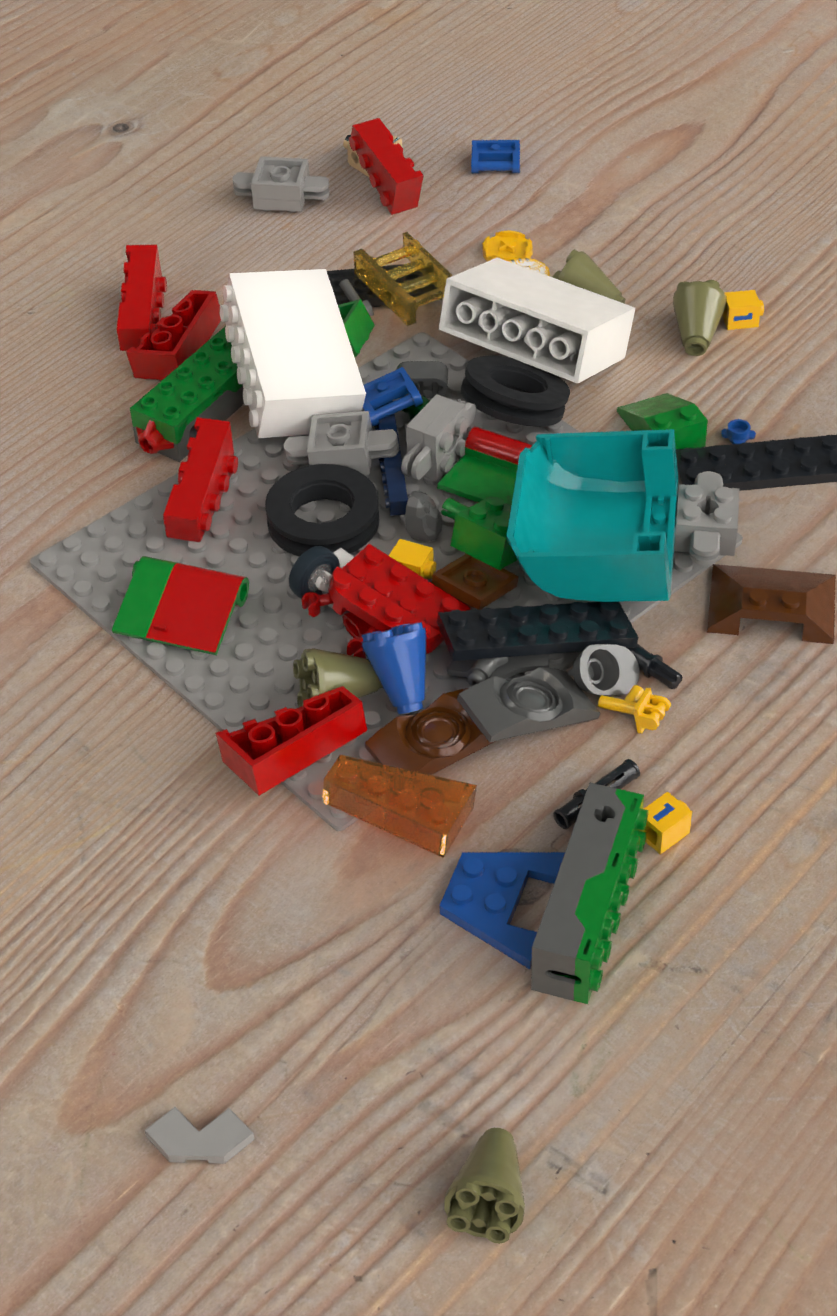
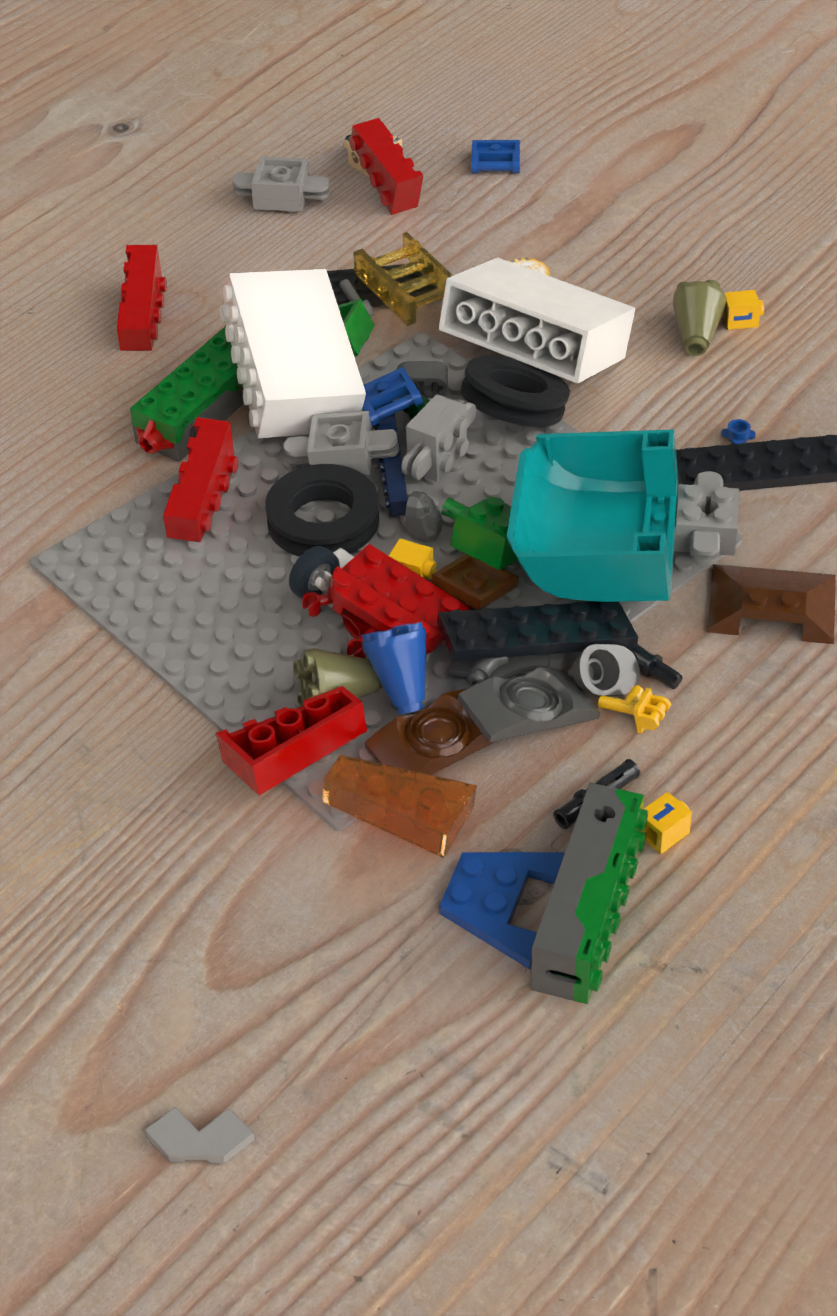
red door [112,556,249,656] -> none
red wedge [126,290,221,380] -> none
green door [437,426,532,506] -> none
olive cone [444,1128,525,1244] -> none
yellow tile [482,230,533,262] -> none
olive cone [553,249,626,304] -> none
green slope [617,393,708,449] -> none

